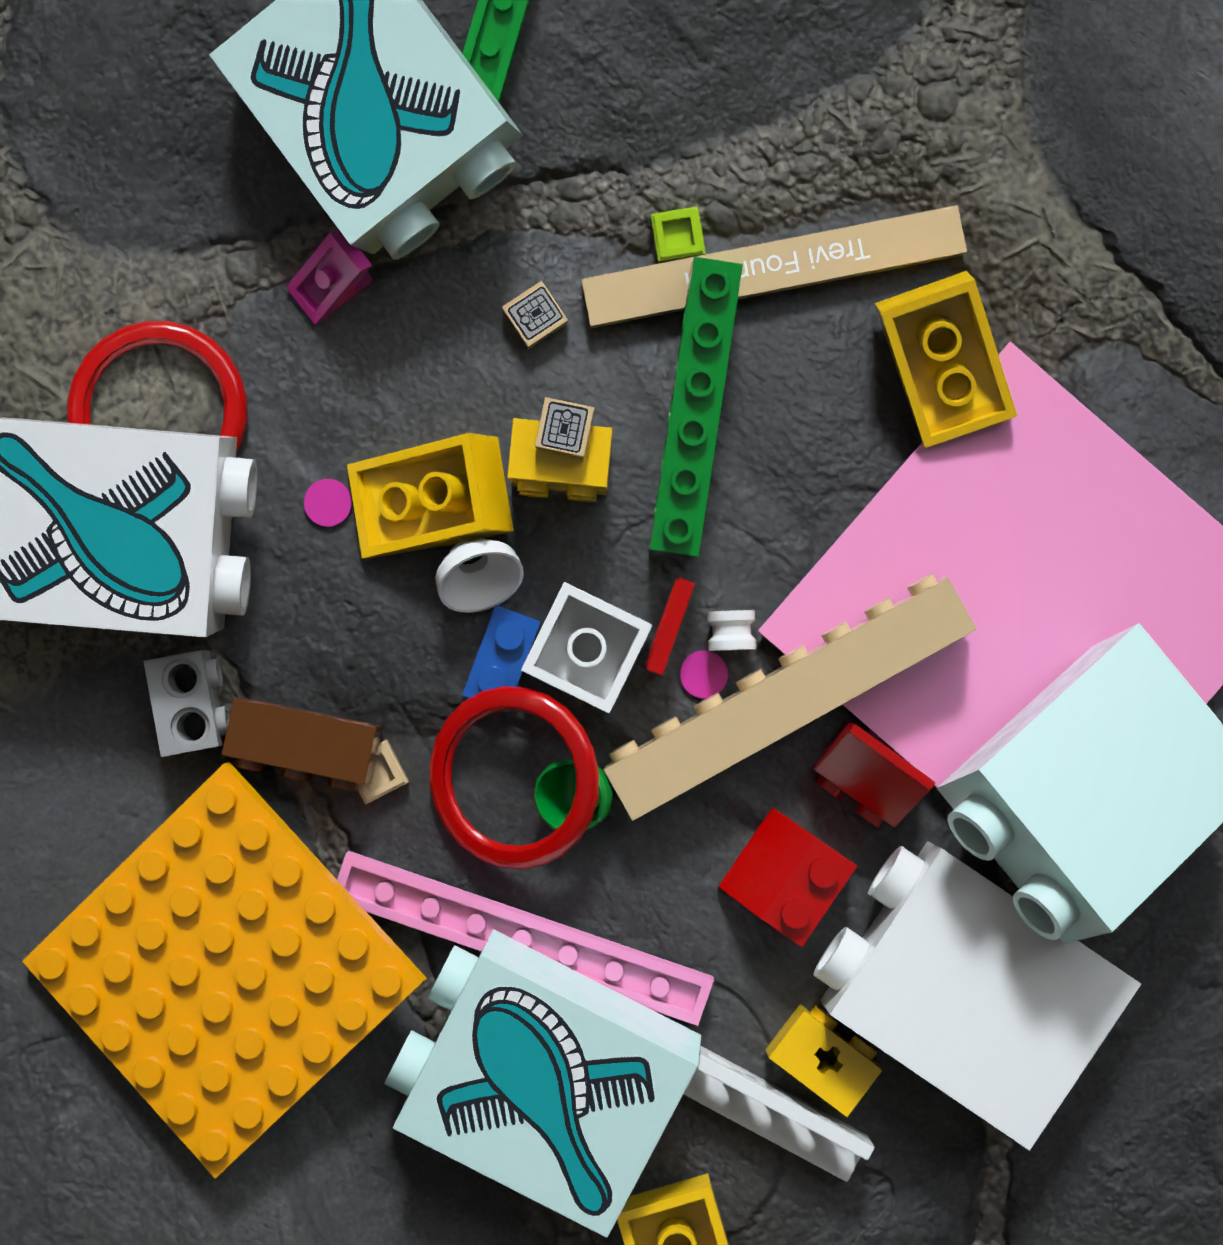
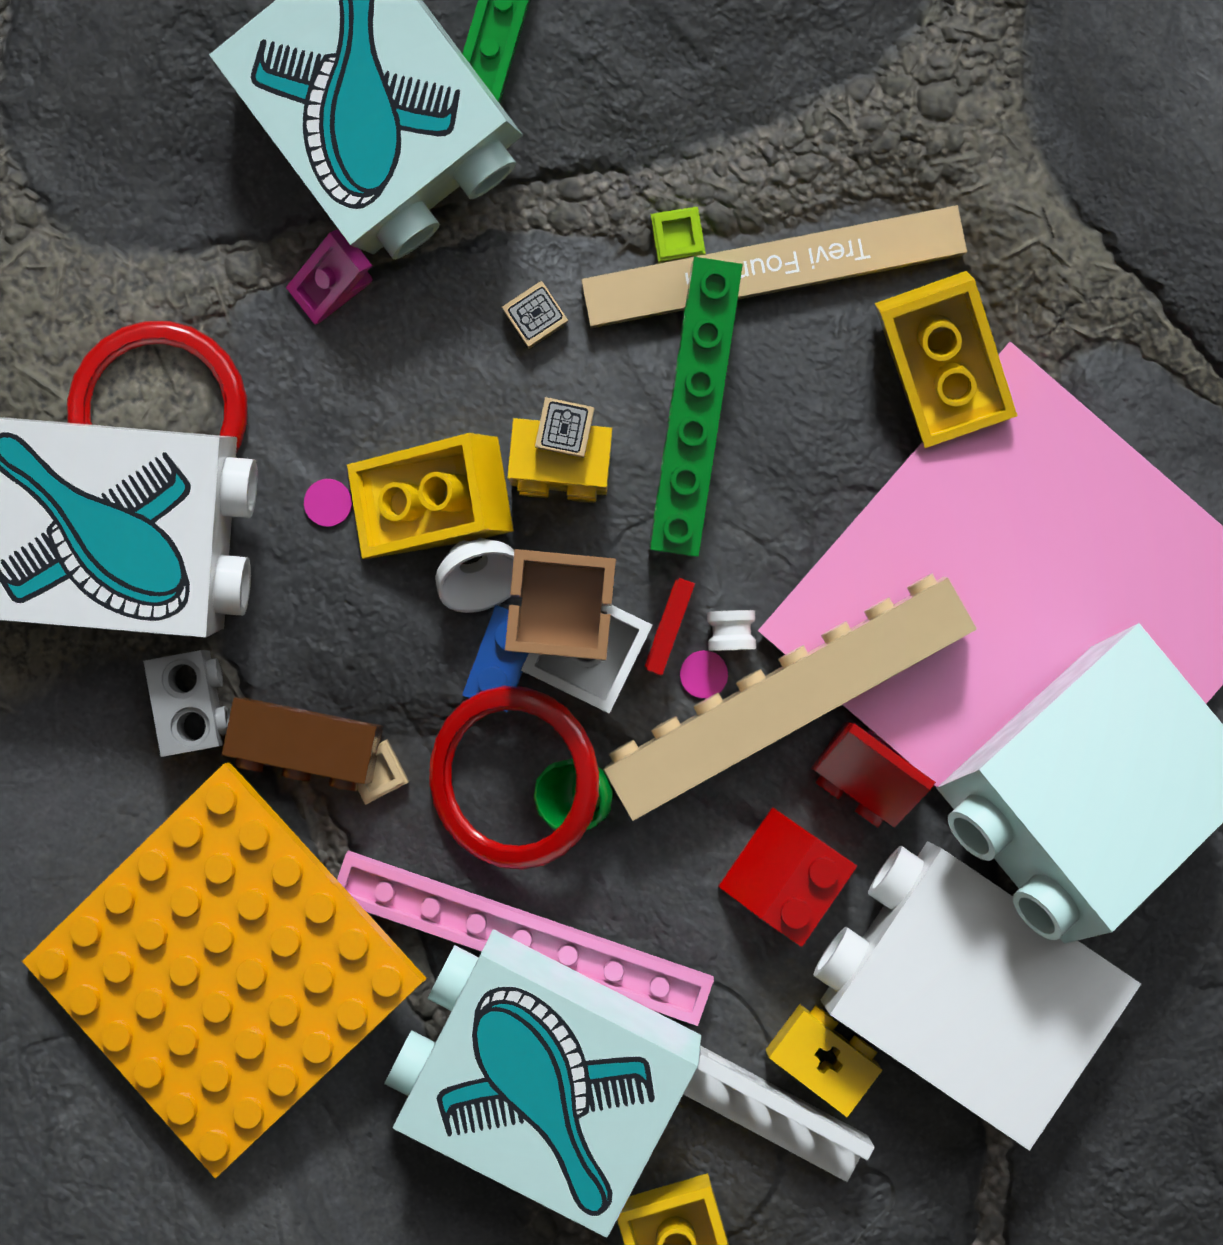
none -> medium nougat piece [505,549,616,660]

